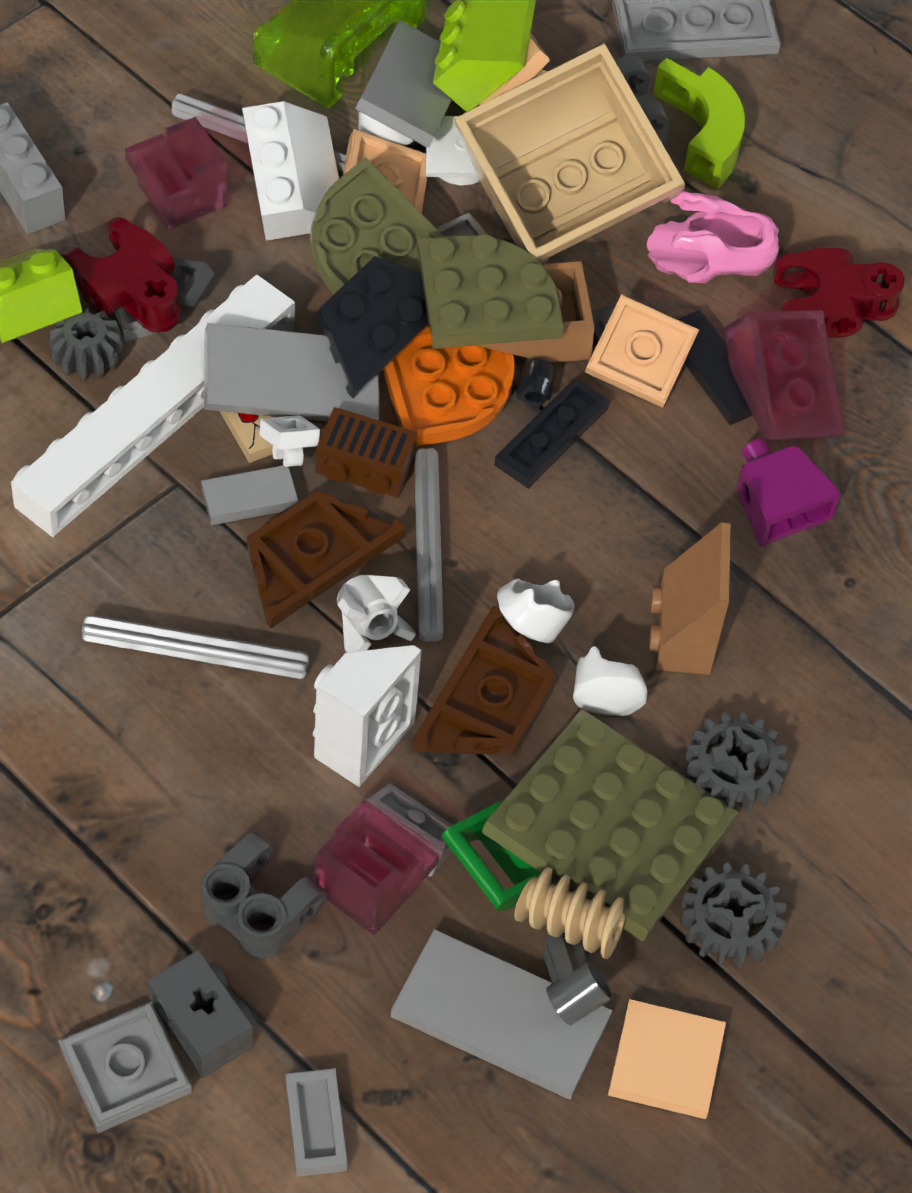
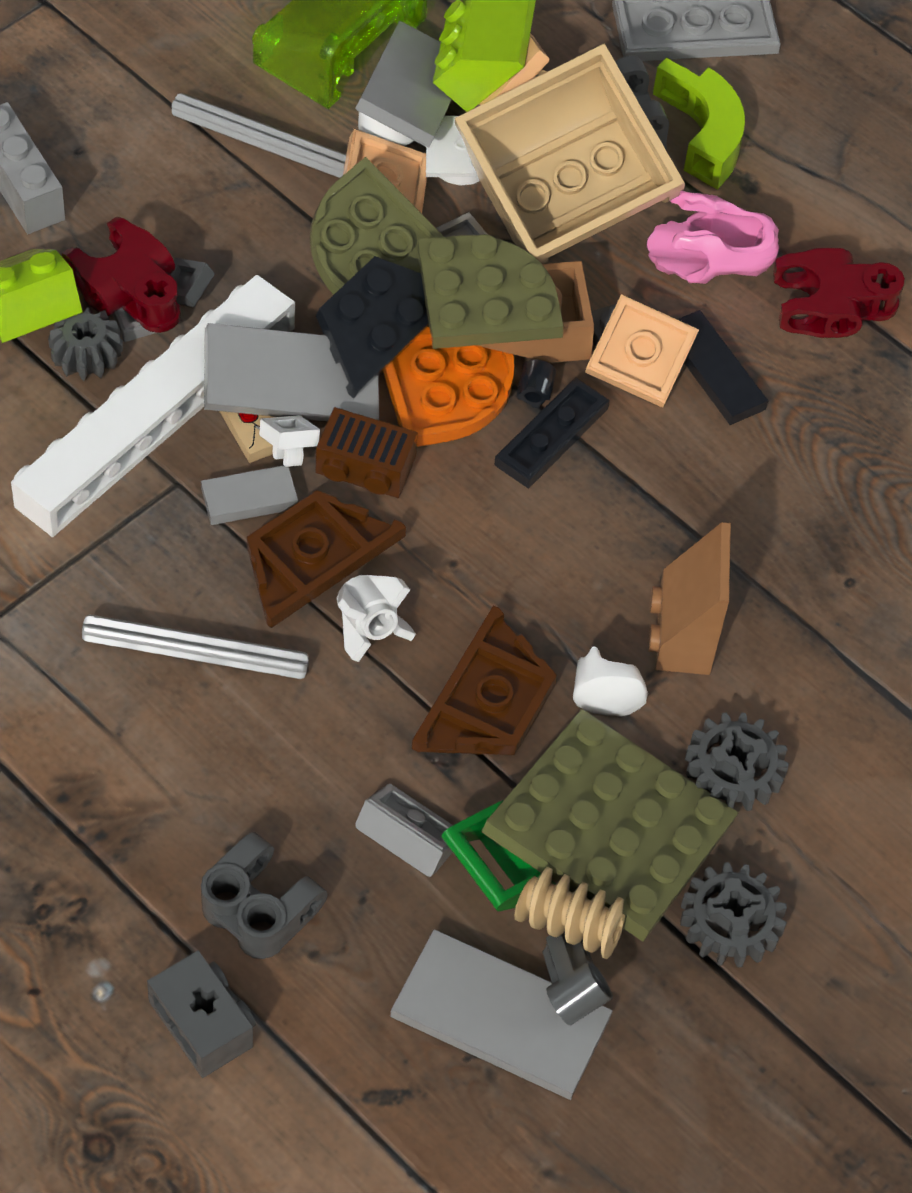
light grey tile [58,1001,192,1133] -> none
clear pink plate [125,117,227,229] -> none
white slope [242,101,339,241] -> none
light grey tile [285,1068,348,1177] -> none
white slope [313,645,421,787] -> none
clear pink plate [315,799,439,935] -> none
light grey axle [414,448,444,642] -> none
white hair [497,578,575,643] -> none
light nougat tile [608,999,726,1119] -> none
clear pink slope [724,310,844,441] -> none
magenta torso [737,439,840,547] -> none

